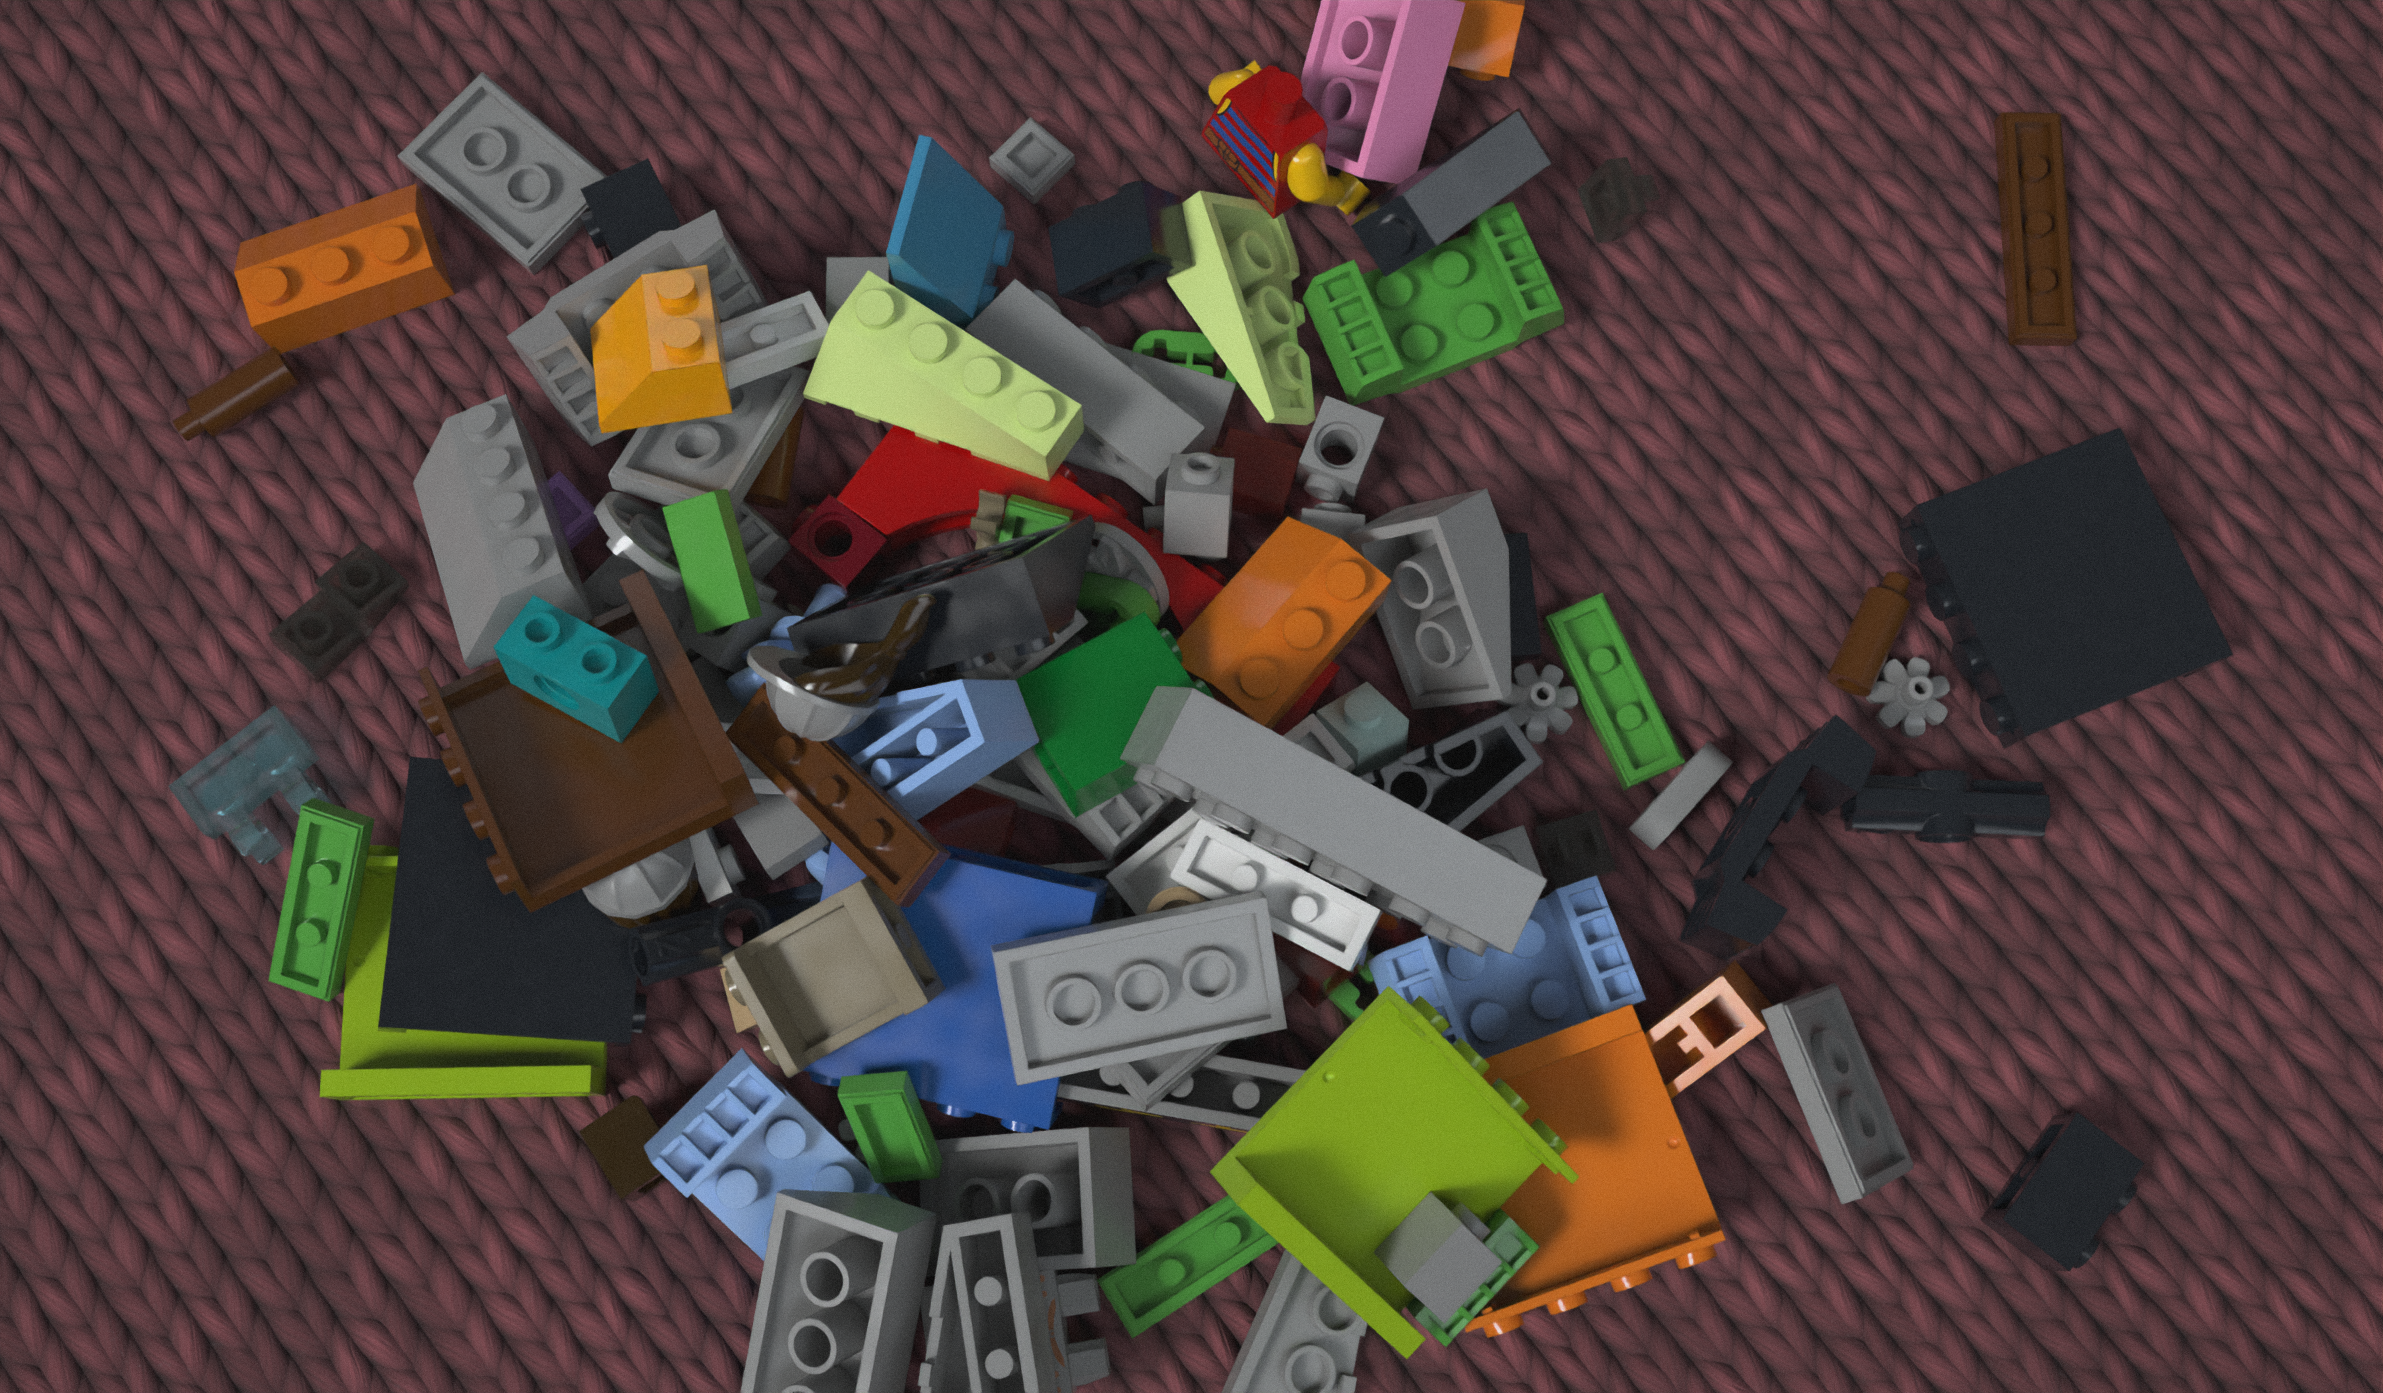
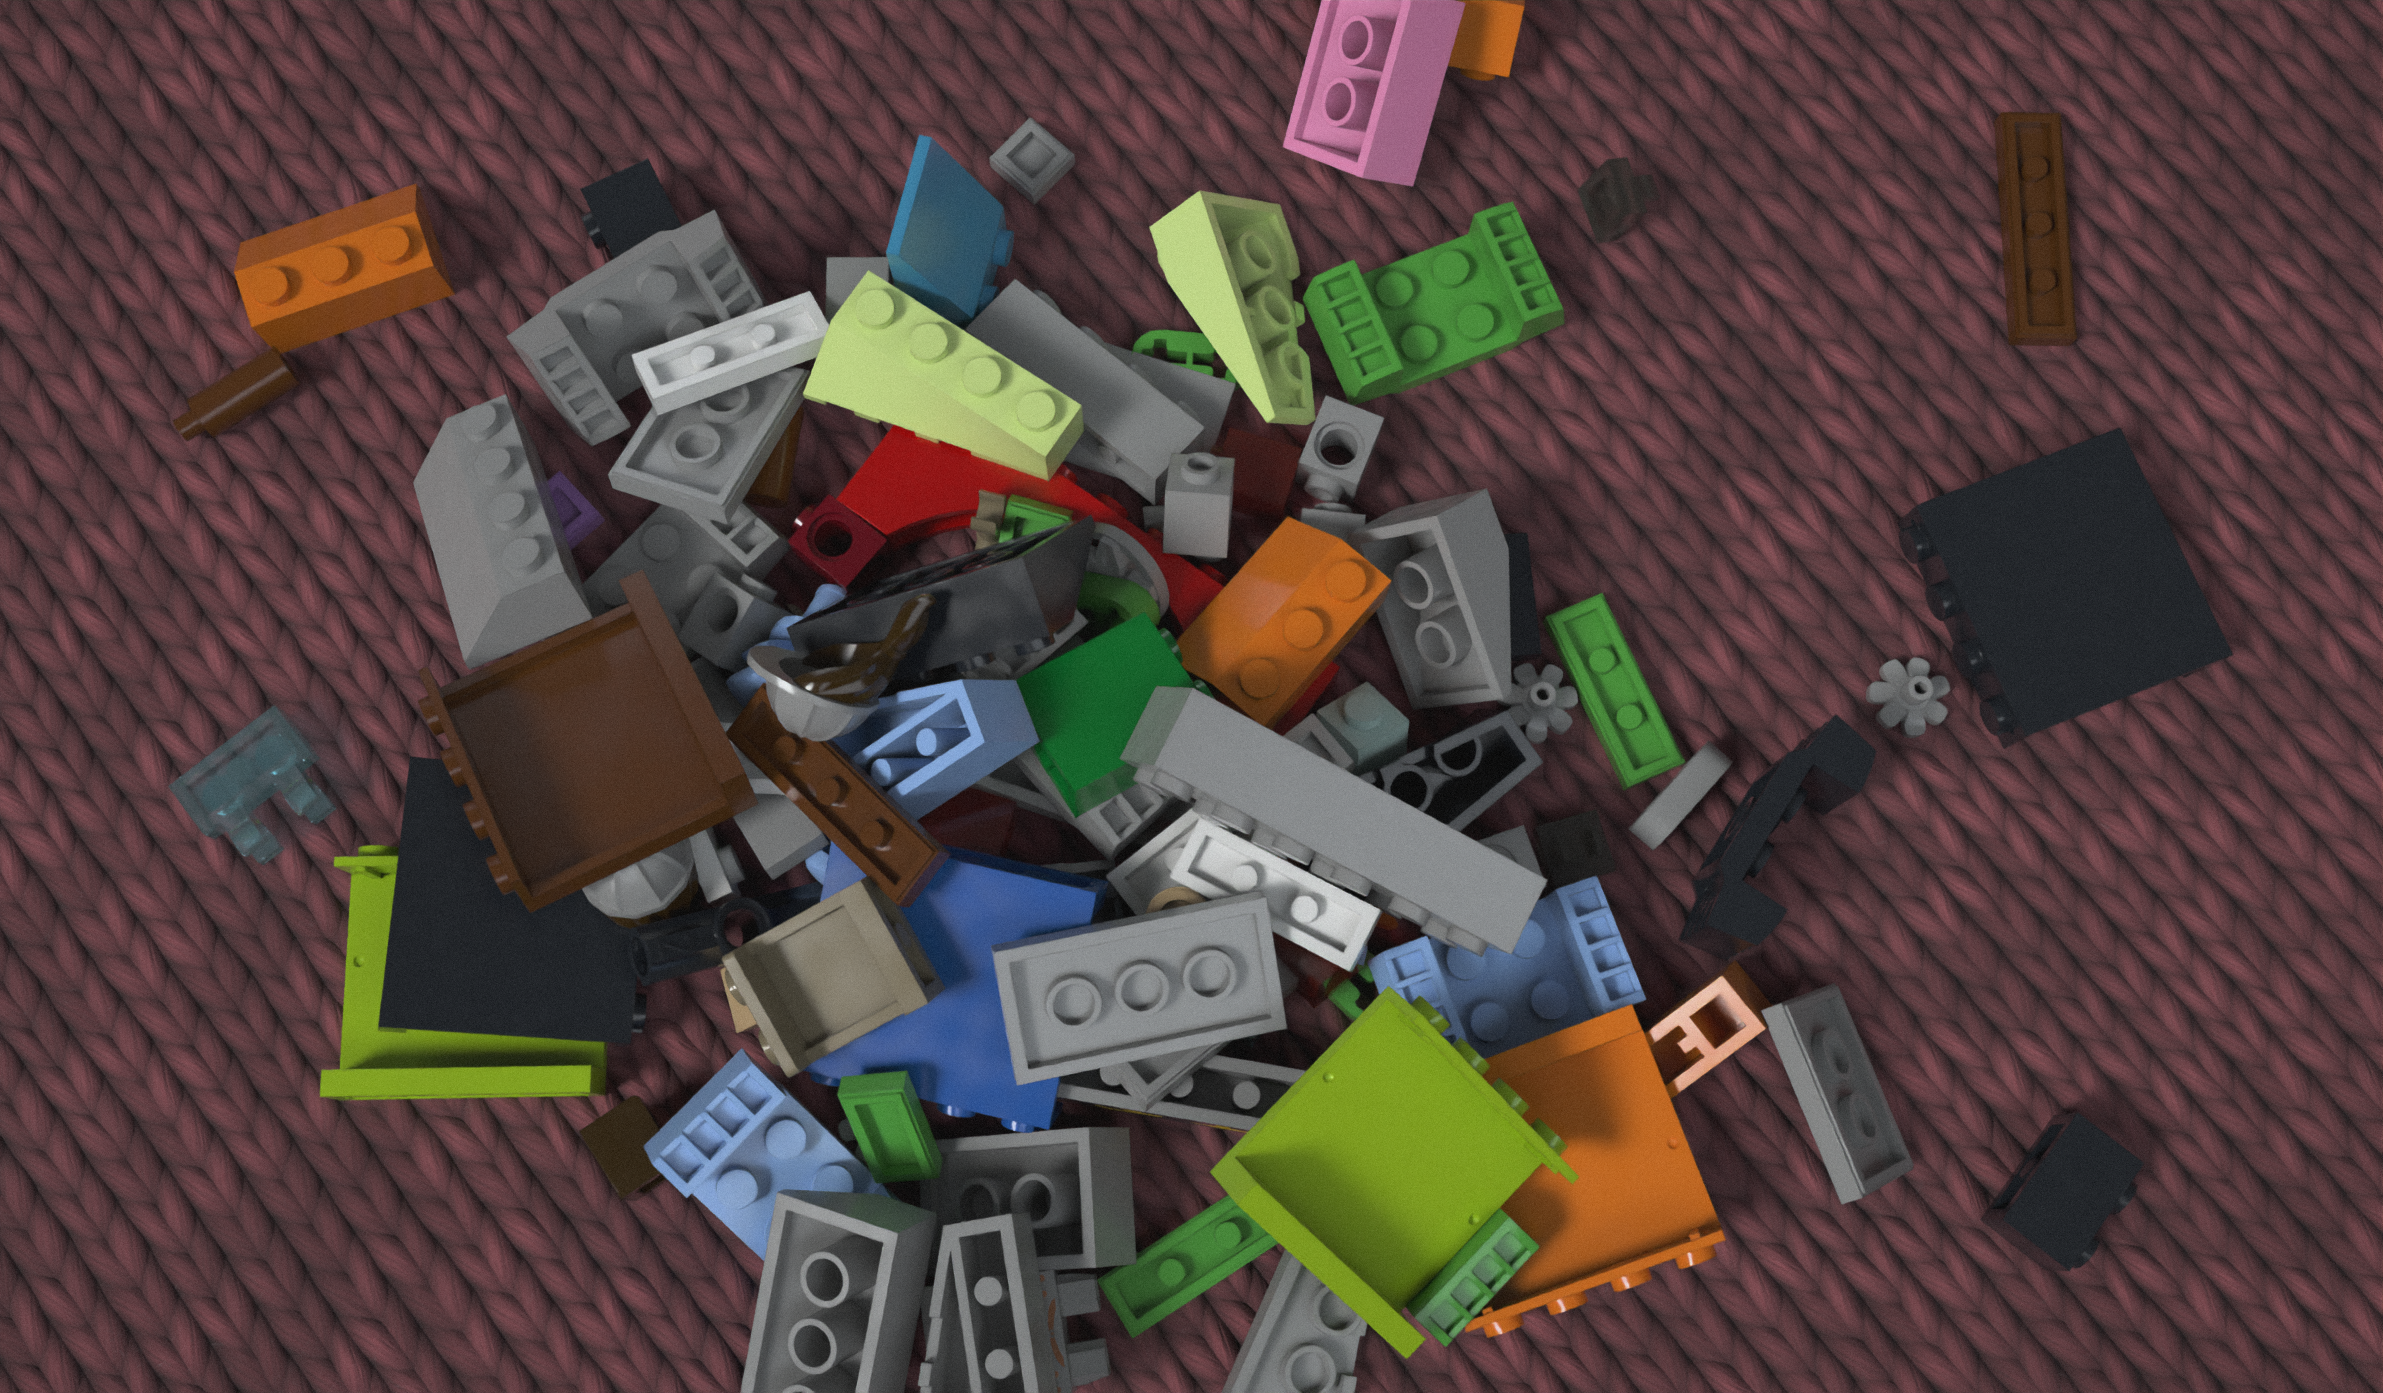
clear smoke slope [268,542,409,684] -> none
bright green tile [268,798,375,1002] -> none
light grey tile [398,72,607,275] -> none
teal brick [493,595,660,744] -> none
light orange slope [590,265,733,434] -> none
light grey wheel [593,492,684,591] -> none
bright green tile [662,489,763,634] -> none
black brick [1048,181,1192,309] -> none
torso [1201,60,1371,219] -> none
black slope [1351,107,1553,277] -> none
light grey brick [1374,1191,1502,1324] -> none
reddish brown cylinder [1827,572,1911,697] -> none
black piece [1840,770,2050,843] -> none

